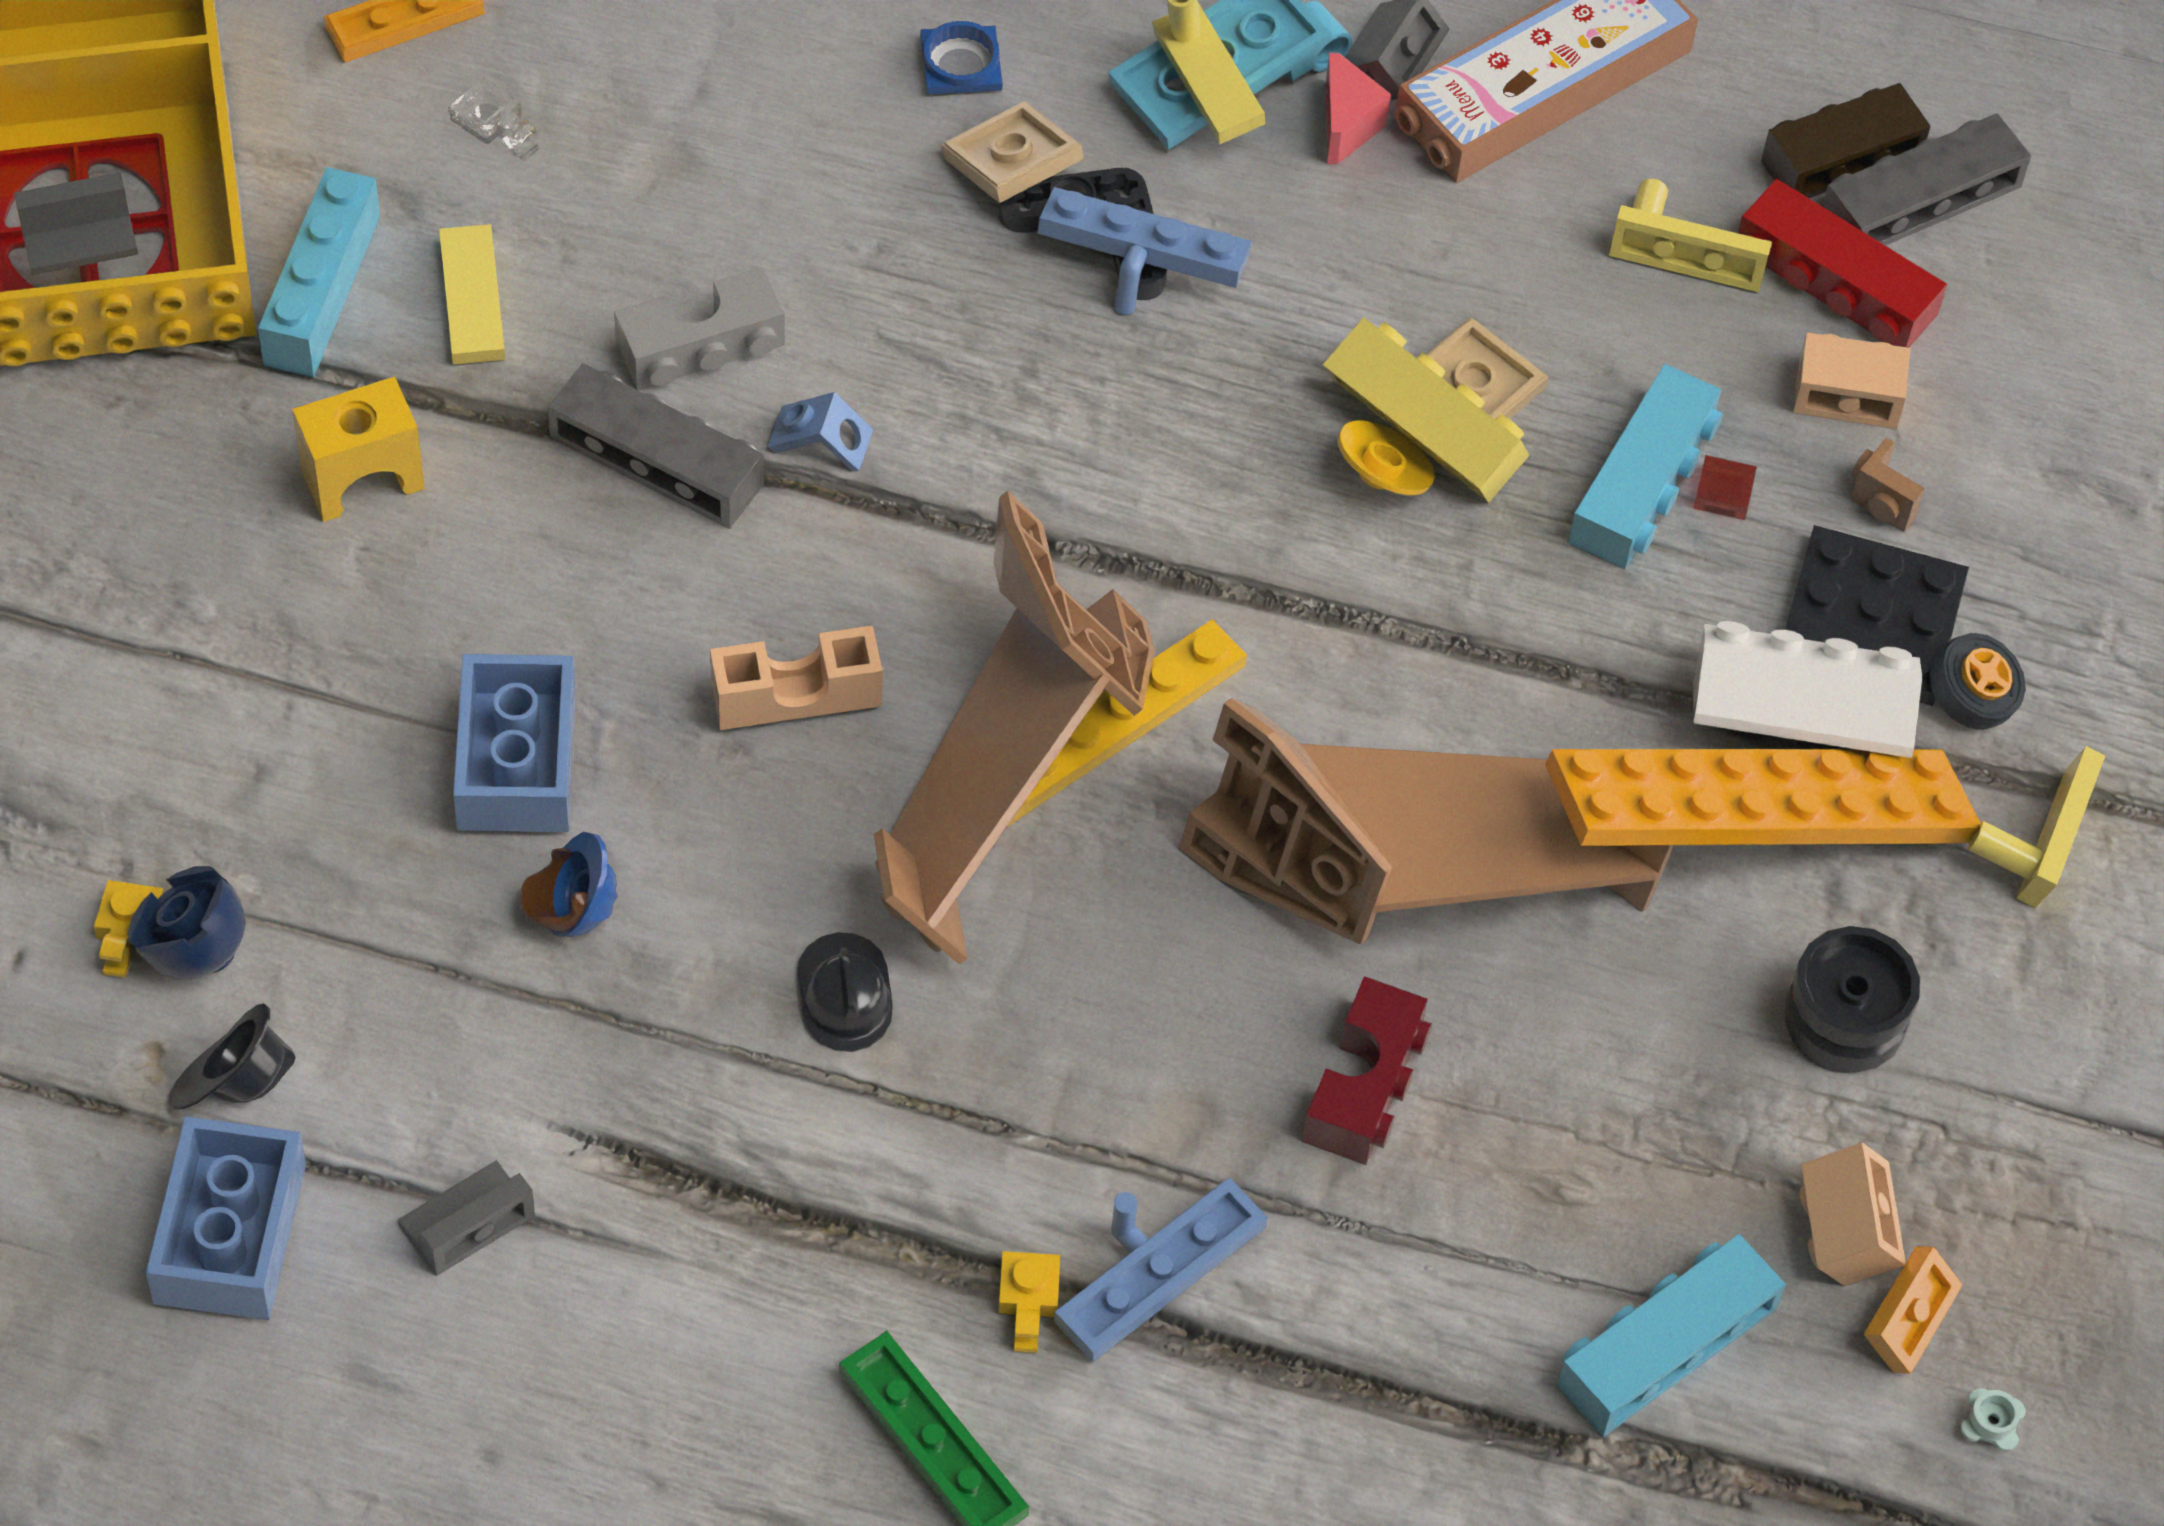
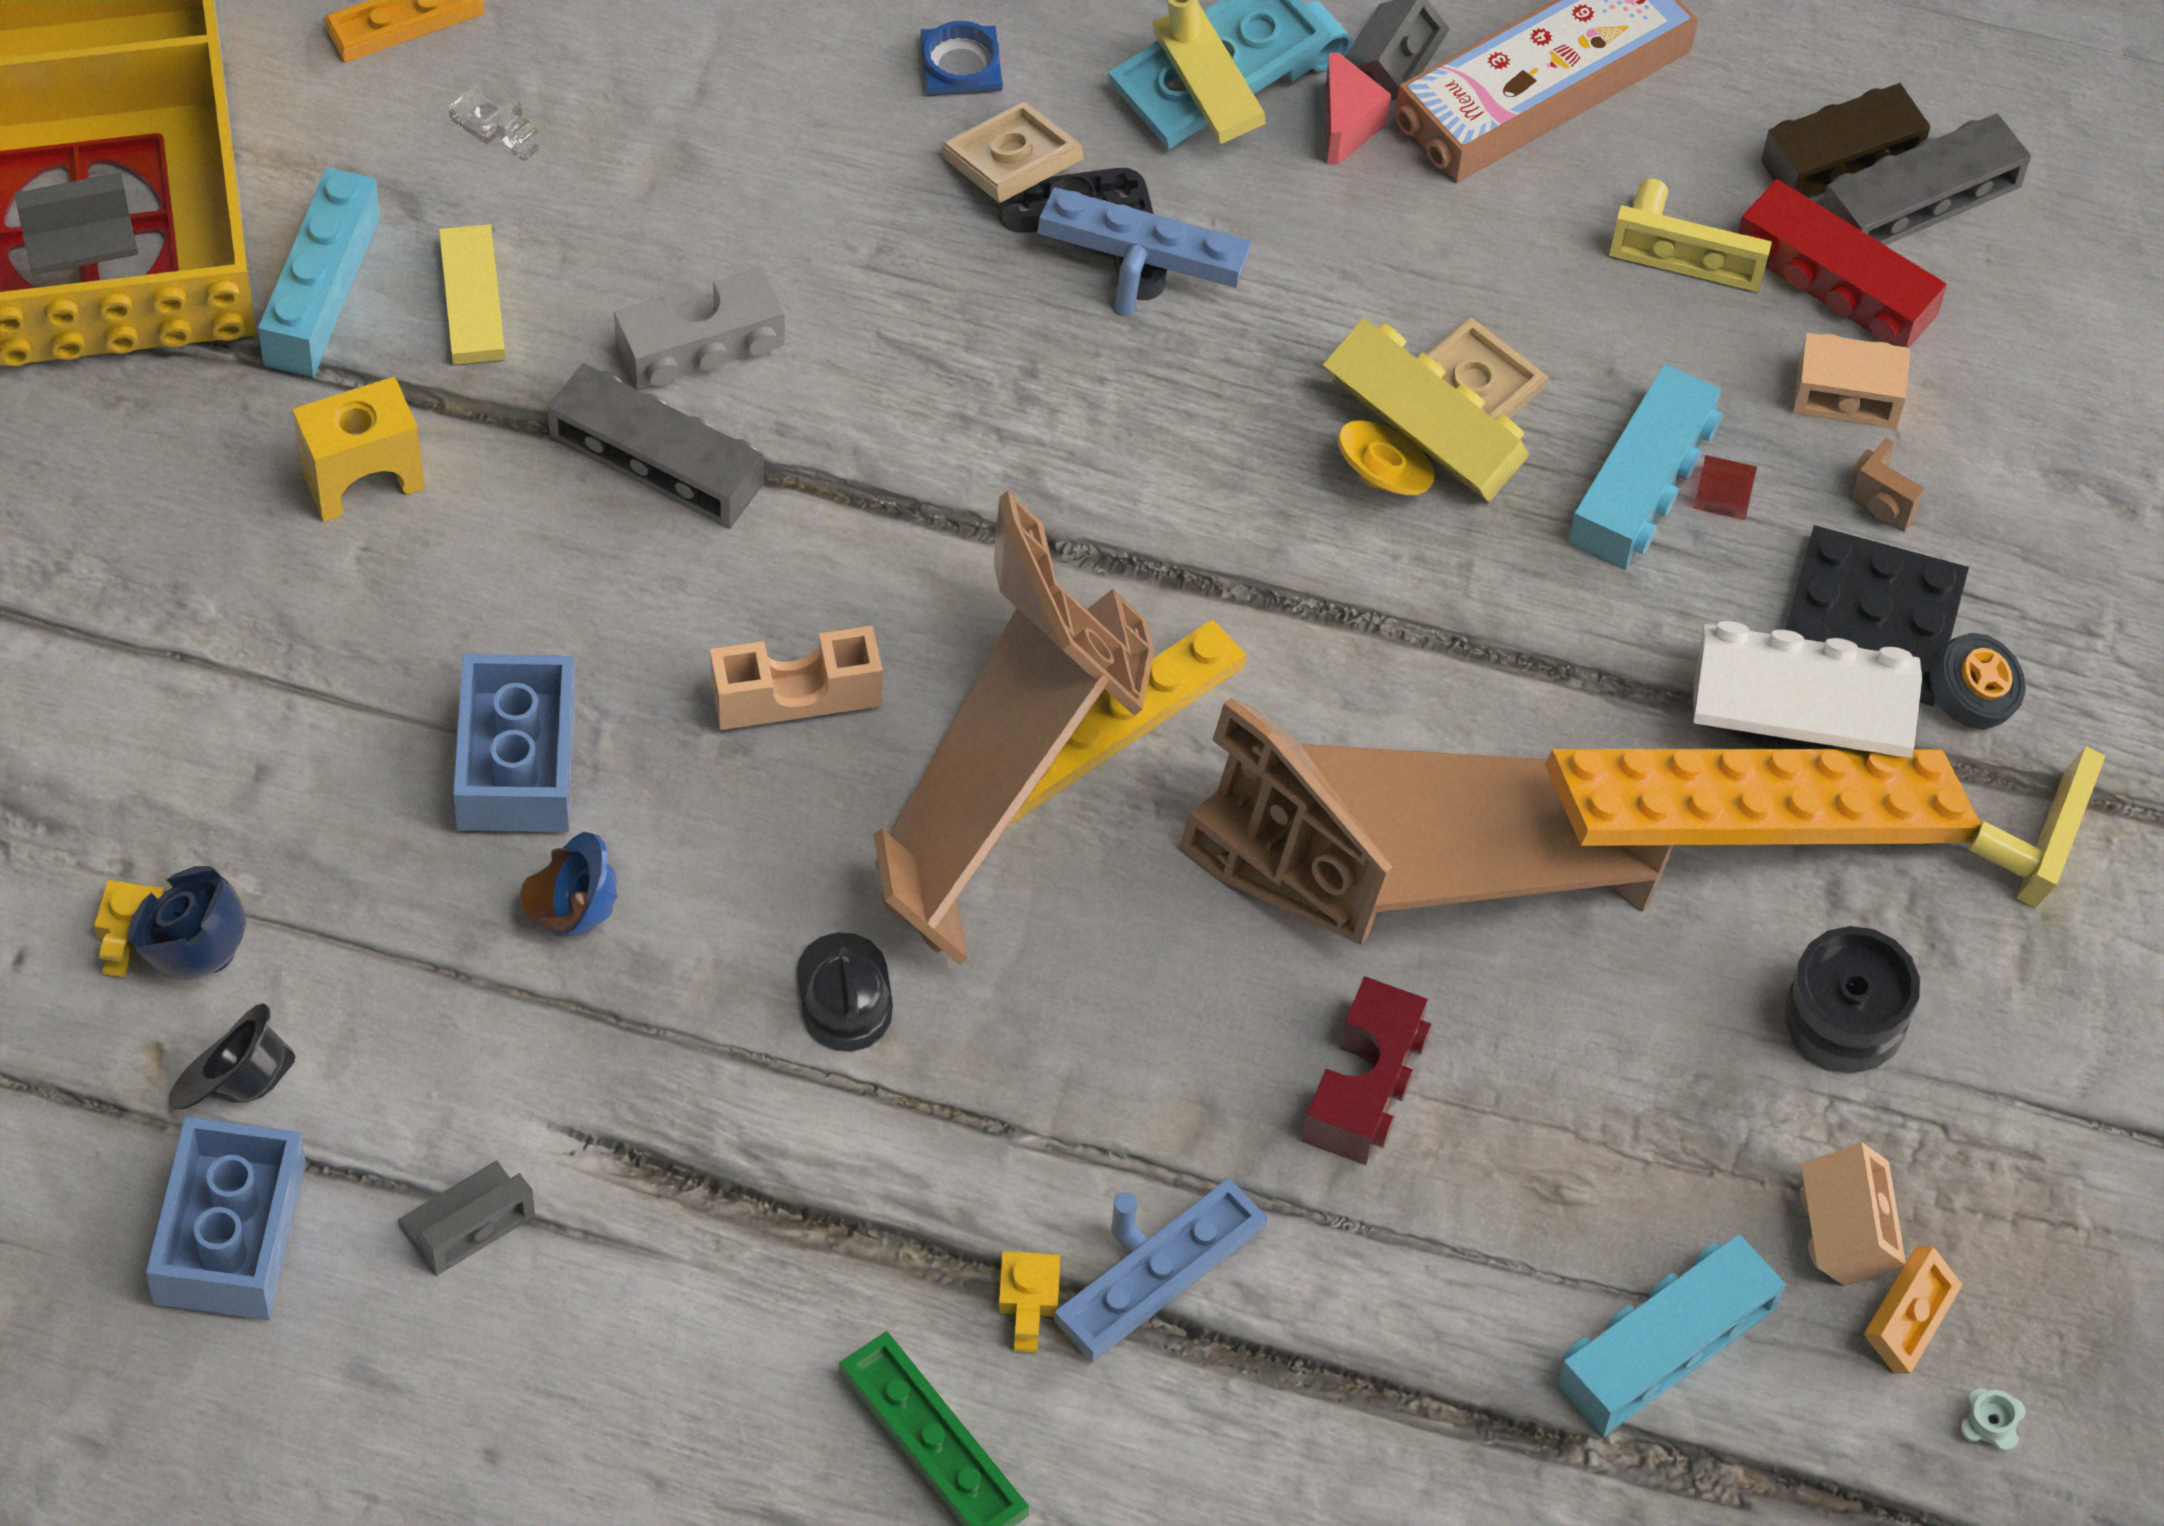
medium blue bracket [768,392,873,472] -> none

